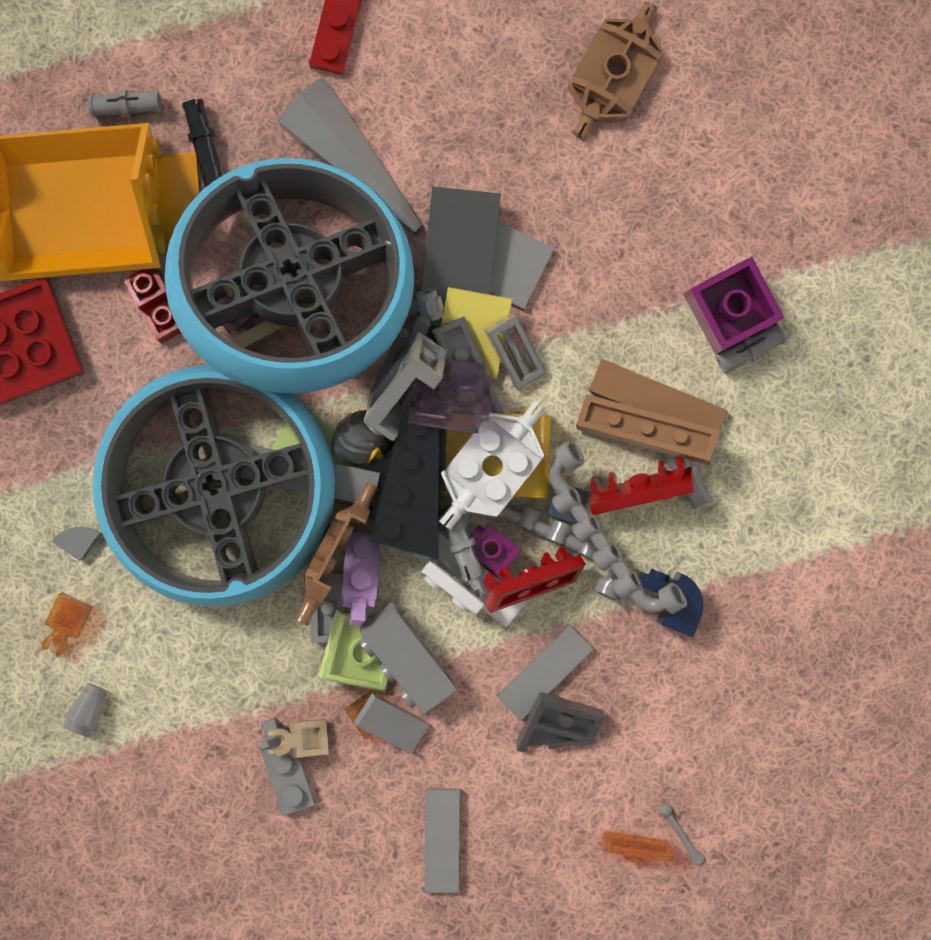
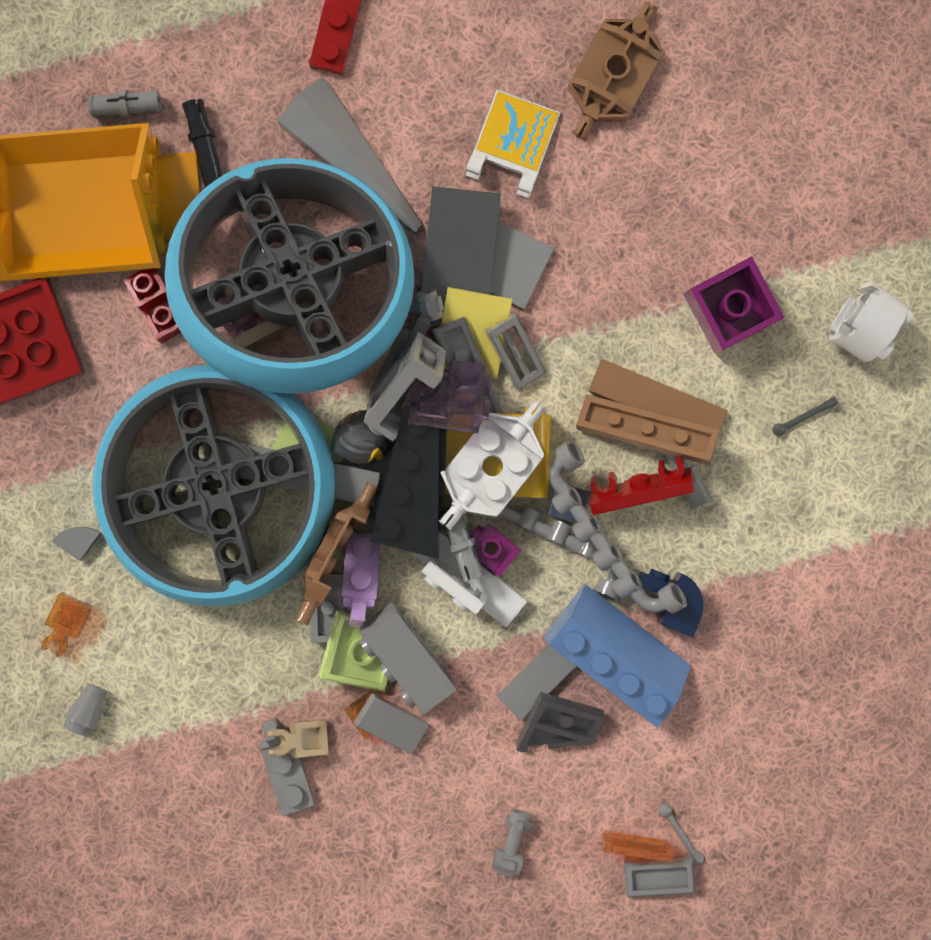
light grey tile [425,788,460,893] -> none
red plate [483,547,586,613] -> none
light grey pin [715,323,786,374] -> none
none -> flag [465,89,560,200]
none -> light grey bar [492,809,532,877]
none -> medium blue slope [543,583,691,728]
none -> light grey tile [624,856,696,898]
none -> dark grey hinge [772,397,838,436]
none -> white brick [829,282,913,362]

